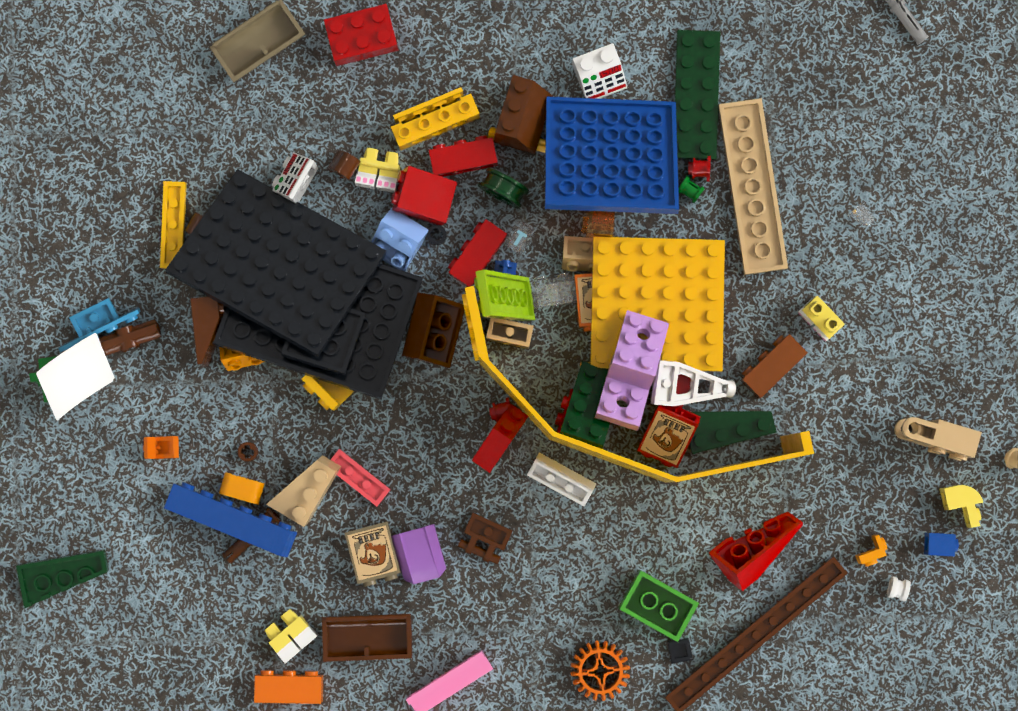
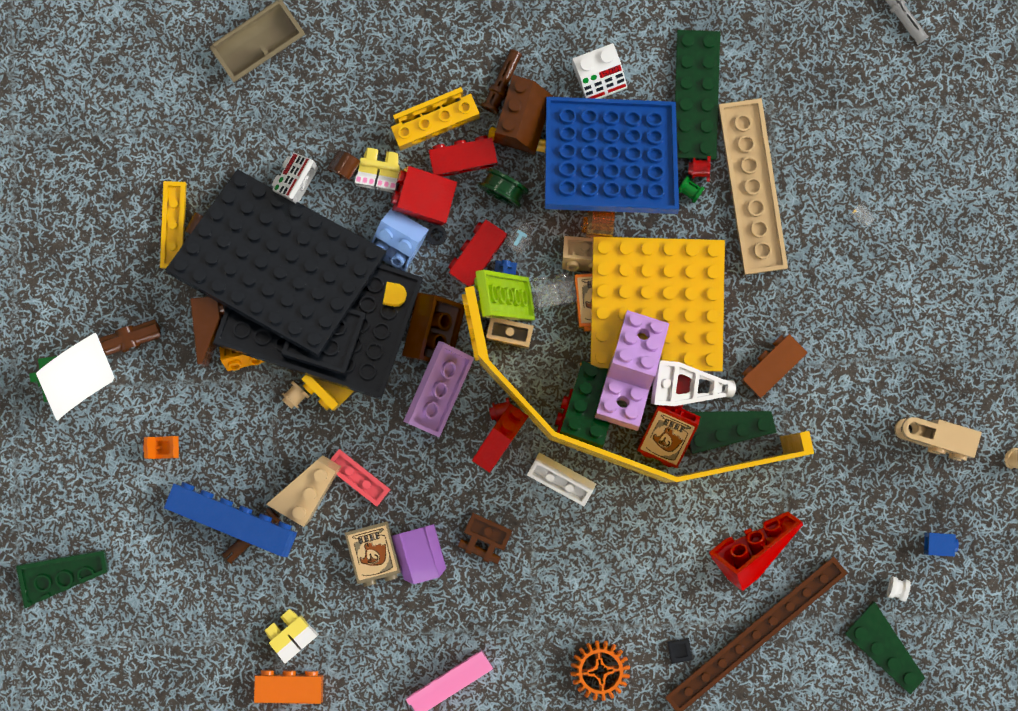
dark azure bracket [58,298,141,352] -> none
light orange beam [219,472,265,505] -> none
reddish brown bush [238,442,258,462] -> none
reddish brown container [322,614,412,662] -> none
red brick [324,4,399,66] -> none
bright green brick [618,570,699,642] -> none
light yellow hips [798,296,845,342] -> none
light orange bracket [855,534,887,567] -> none
light yellow brick [939,485,983,528] -> none
none -> tan brick [282,381,310,409]
none -> yellow tile [383,282,407,307]
none -> lavender plate [403,341,474,438]
none -> reddish brown pin [480,49,522,114]
none -> dark green wing [844,601,925,694]

